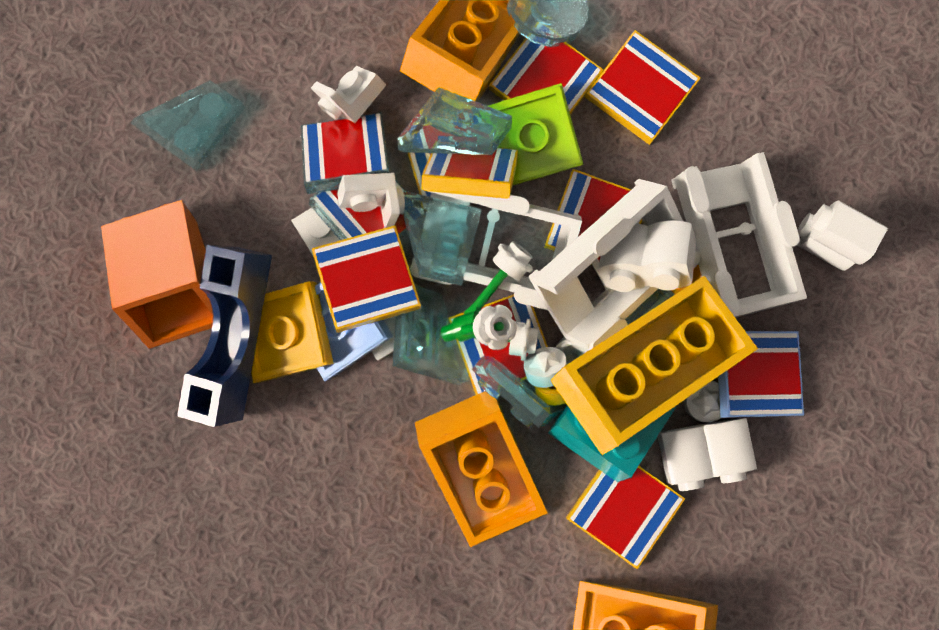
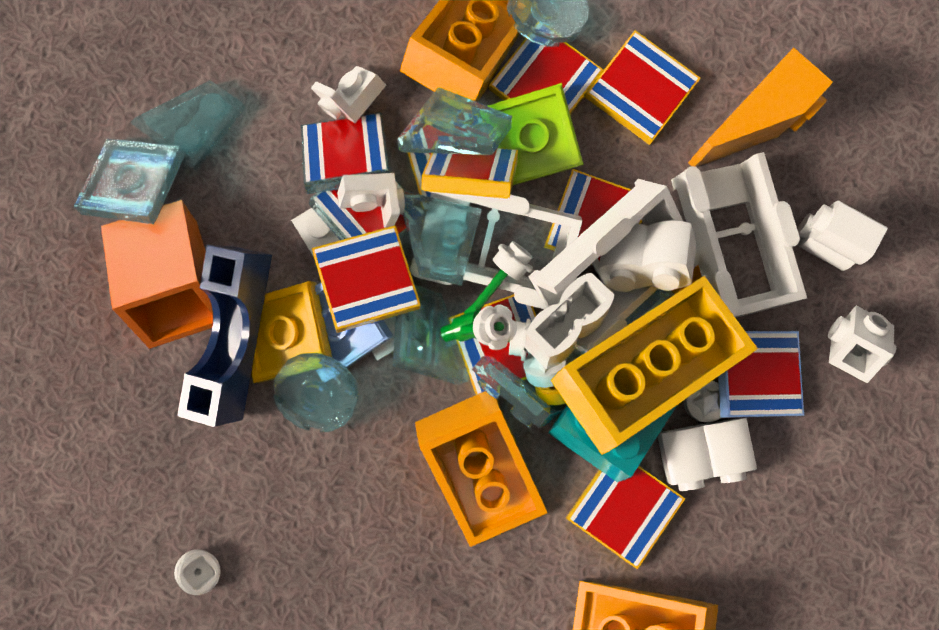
none -> clear light blue tile [74,139,185,224]
none -> white tile [174,549,221,595]
none -> clear light blue tile [273,353,359,432]
none -> white brick [525,273,614,369]
none -> light orange slope [688,47,833,167]
none -> white brick [828,305,896,383]

